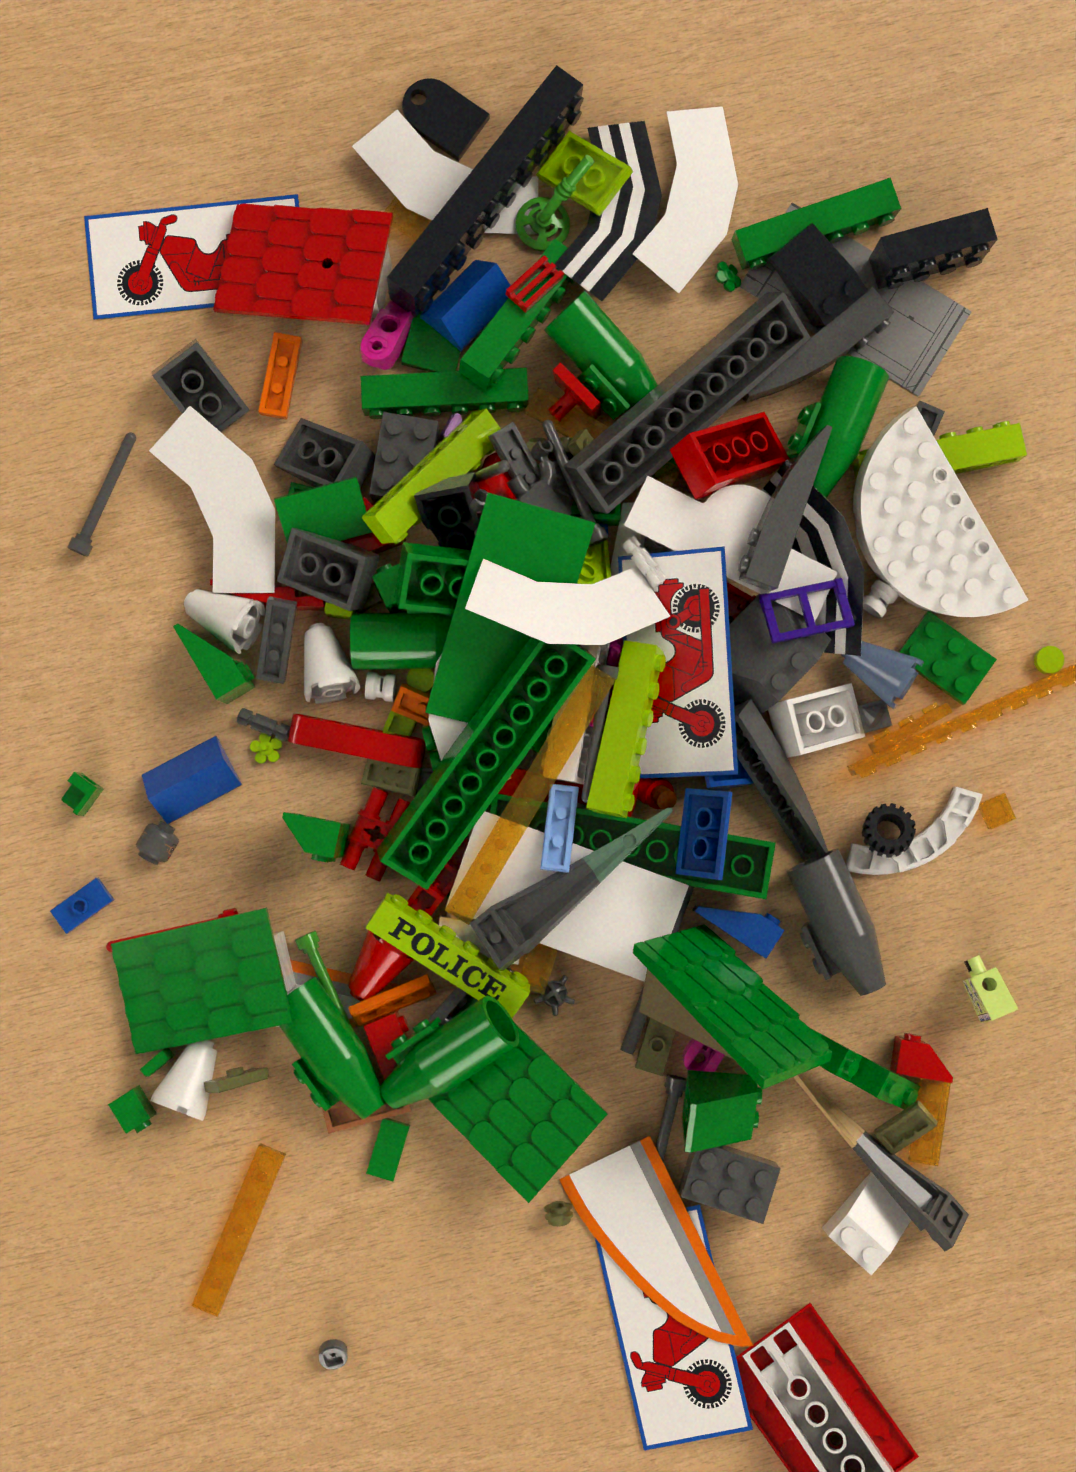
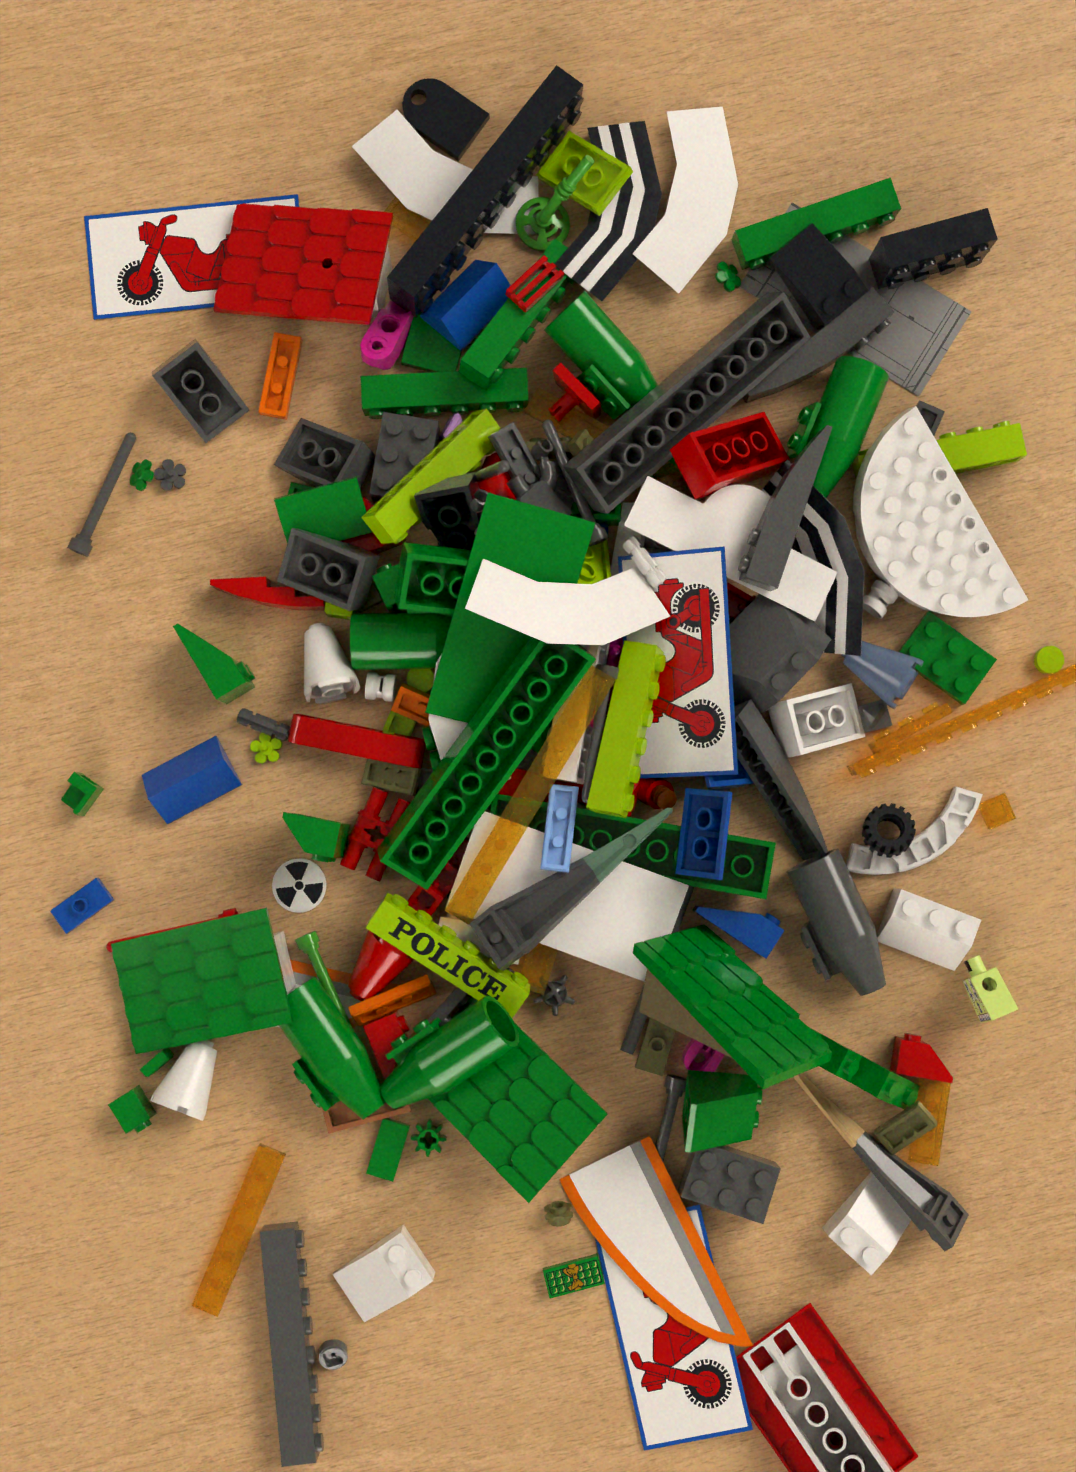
dark grey head [136,821,179,865] -> none
white sticker [149,406,275,593] -> none
white cone [184,589,265,654] -> none
olive plate [204,1067,269,1093] -> none
dark grey plate [256,596,297,684] -> none
dark purple window [759,578,855,644] -> none
none -> green plant [130,459,154,491]
none -> dark grey plant [154,459,186,491]
none -> dark grey brick [260,1221,324,1467]
none -> white sticker [272,858,326,913]
none -> white slope [332,1224,435,1322]
none -> green gear [411,1119,447,1157]
none -> green tile [542,1254,605,1299]
none -> white slope [877,888,981,971]

